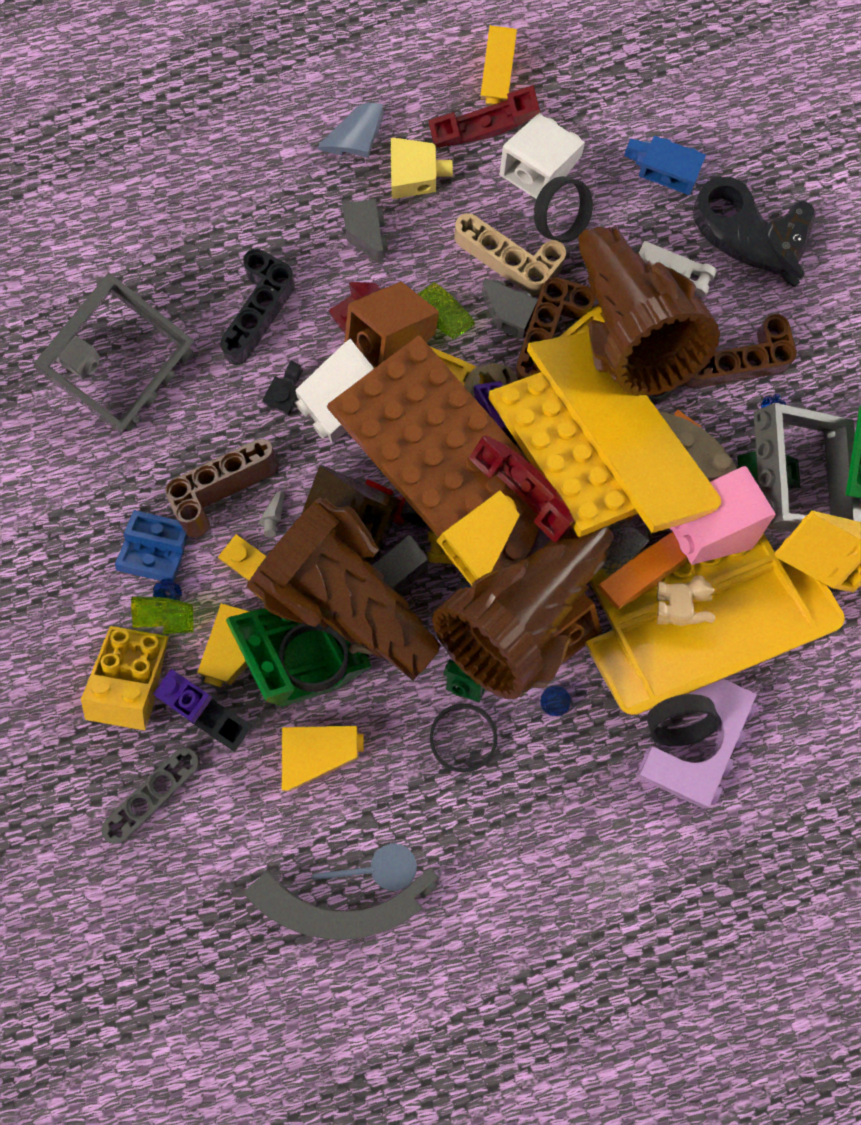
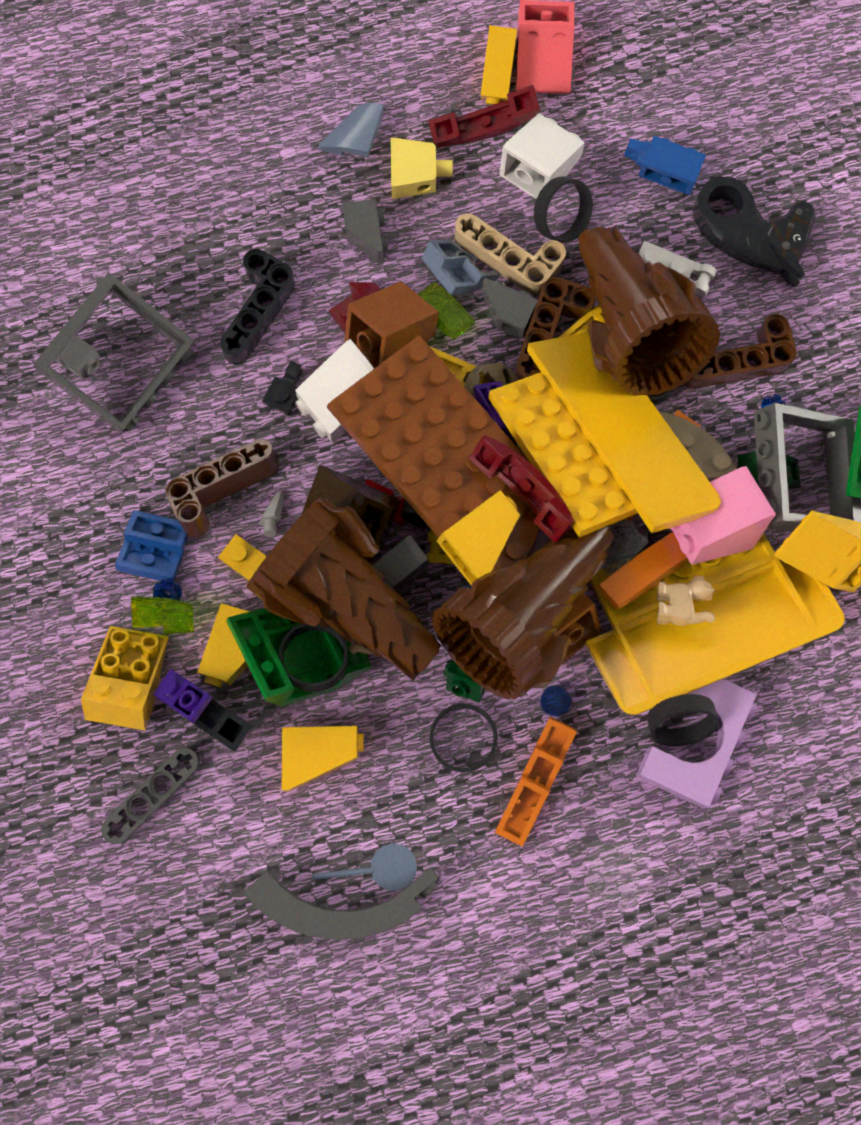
none -> sand blue slope [421,239,500,296]
none -> orange slope [495,716,577,847]
none -> coral slope [516,0,574,94]

